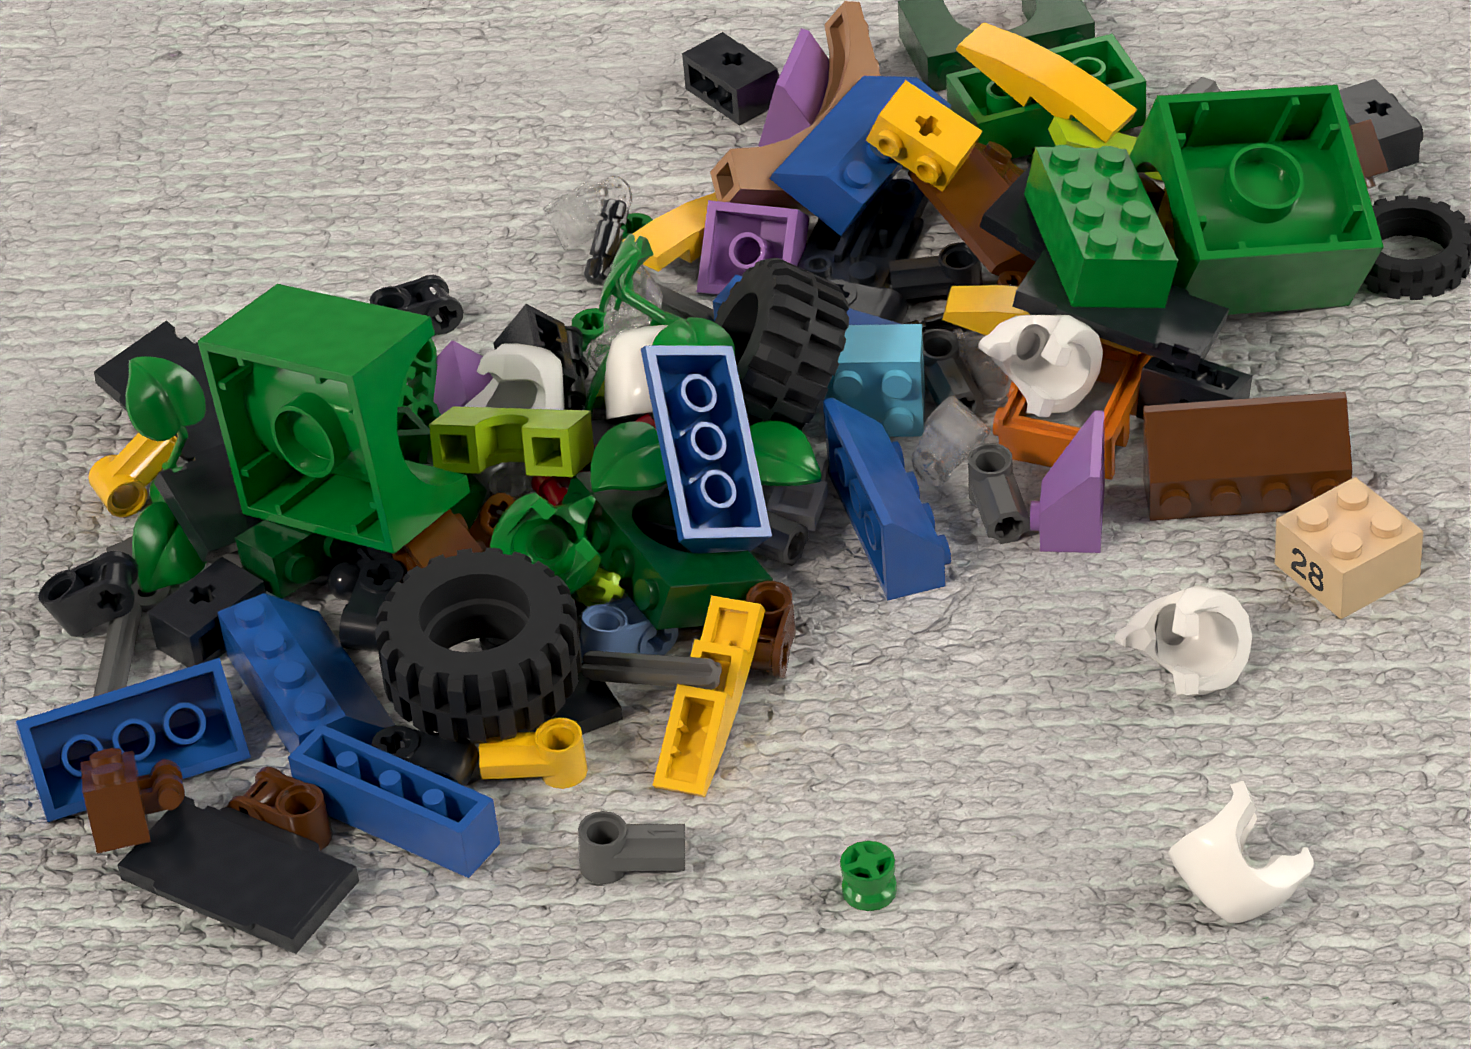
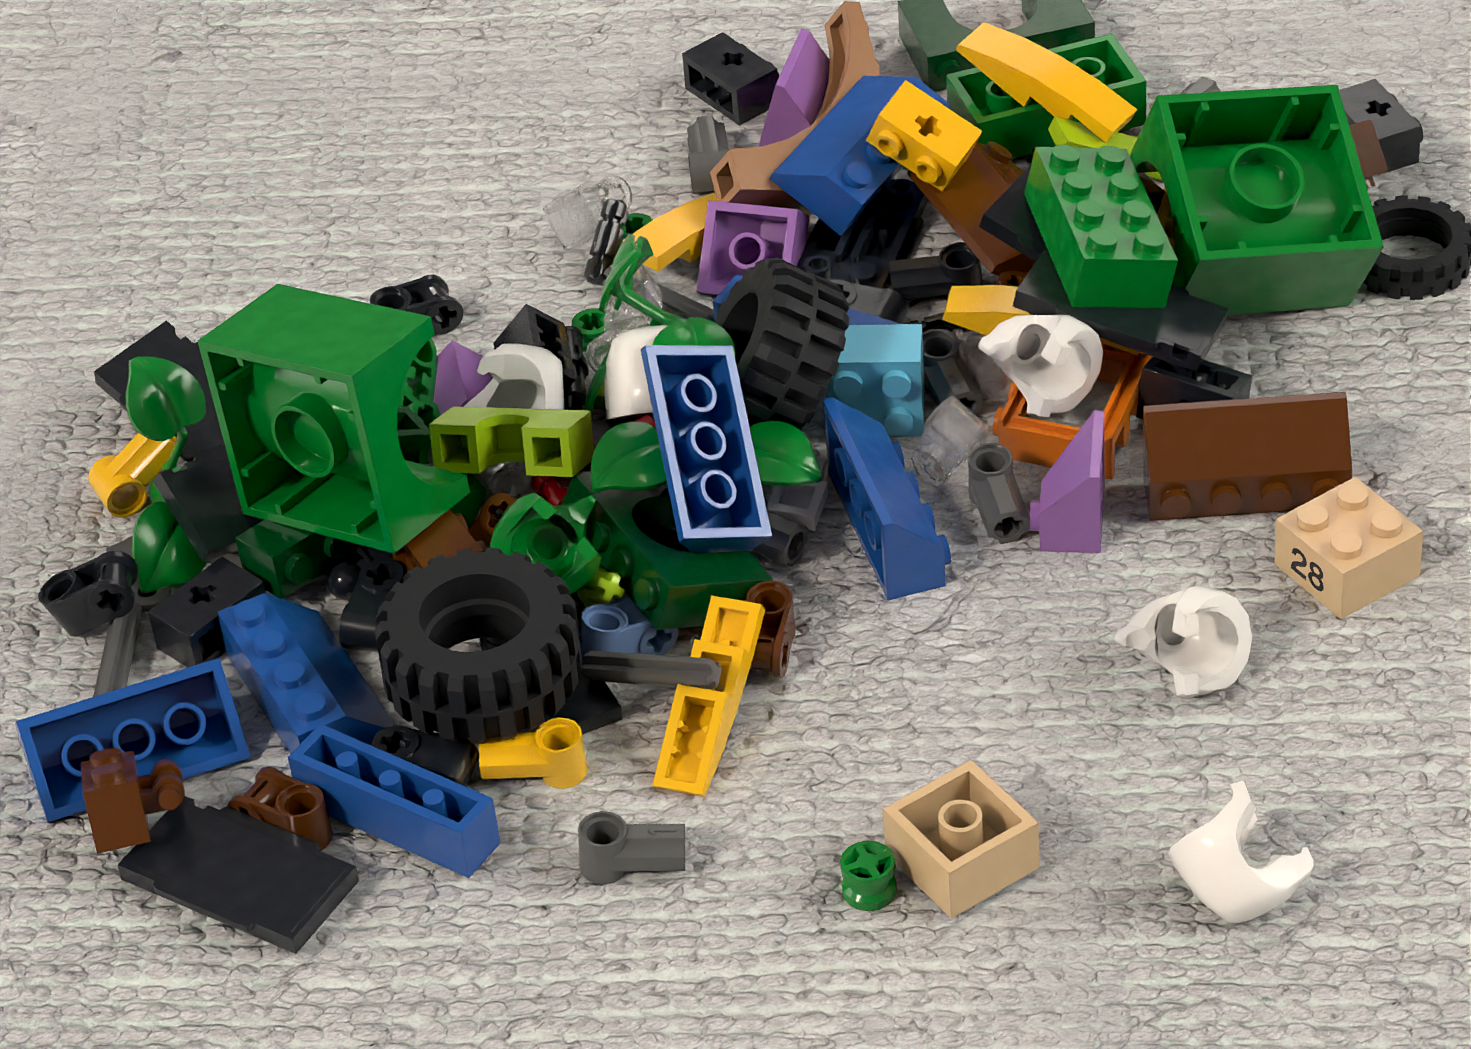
none -> dark grey piece [687,115,733,193]
none -> tan brick [883,760,1040,919]

